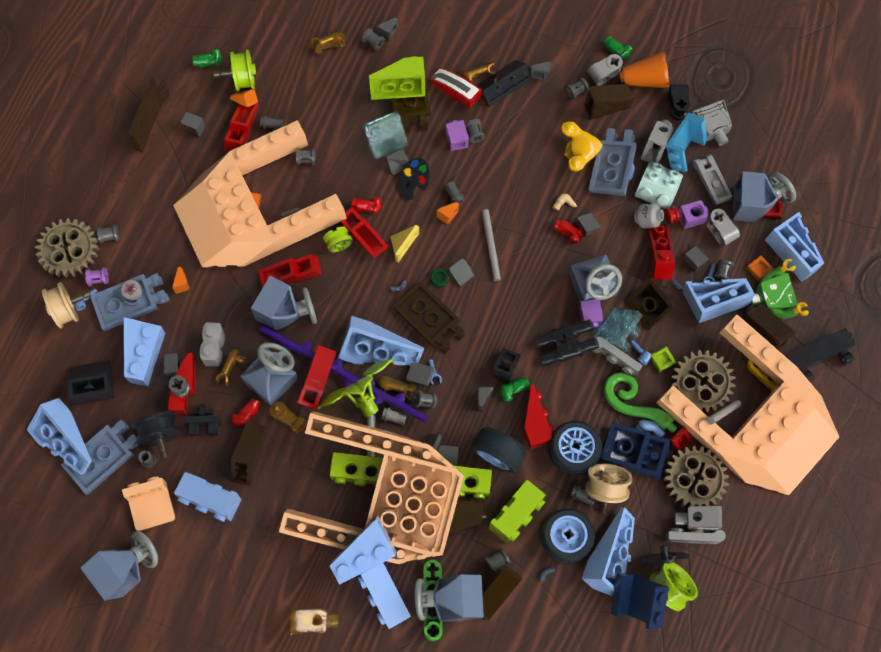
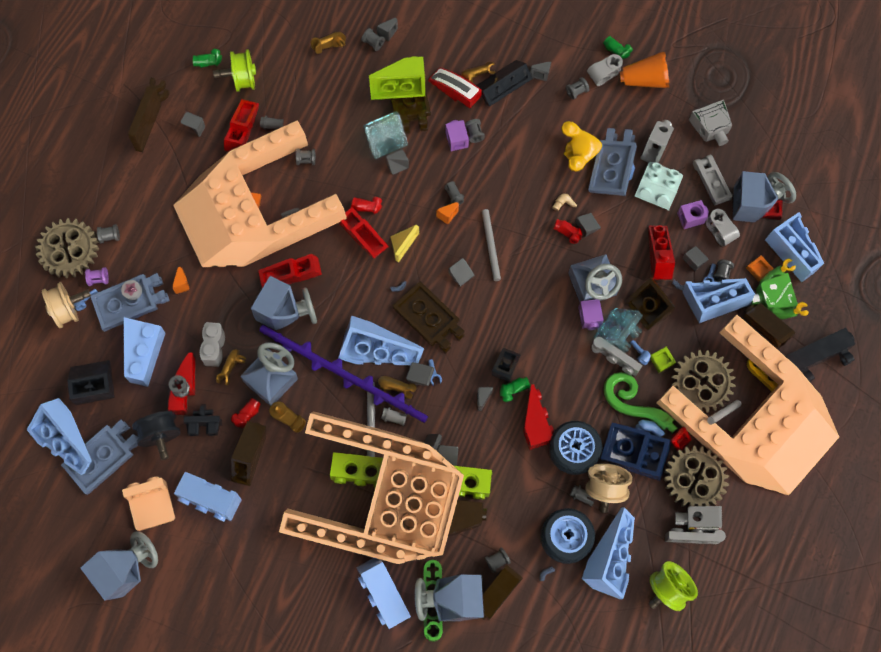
dark grey pin [138,450,157,469] -> none
dark grey slope [164,353,178,377] -> none
orange slope [230,89,258,107] -> none
clear yellow torso [290,610,338,635] -> none
red slope [297,345,336,409] -> none
lime plant [317,359,394,417] -> none
lime wheel [323,226,353,253] -> none
light blue wedge [330,515,397,584] -> none
black piece [399,158,430,201] -> none
dark grey bush [412,390,437,410] -> none
dark green tile [431,268,449,288] -> none
black wheel [472,427,526,473] -> none
lime wedge [488,480,546,544] -> none
black pin [536,319,600,366] -> none
dark brown slope [584,84,634,120] -> none
dark blue panel [610,573,669,629] -> none
light grey head [634,204,664,228] -> none
black piece [641,545,690,564] -> none
red bush [664,206,680,224] -> none
dark azure panel [666,112,708,173] -> none
black piece [669,84,690,120] -> none

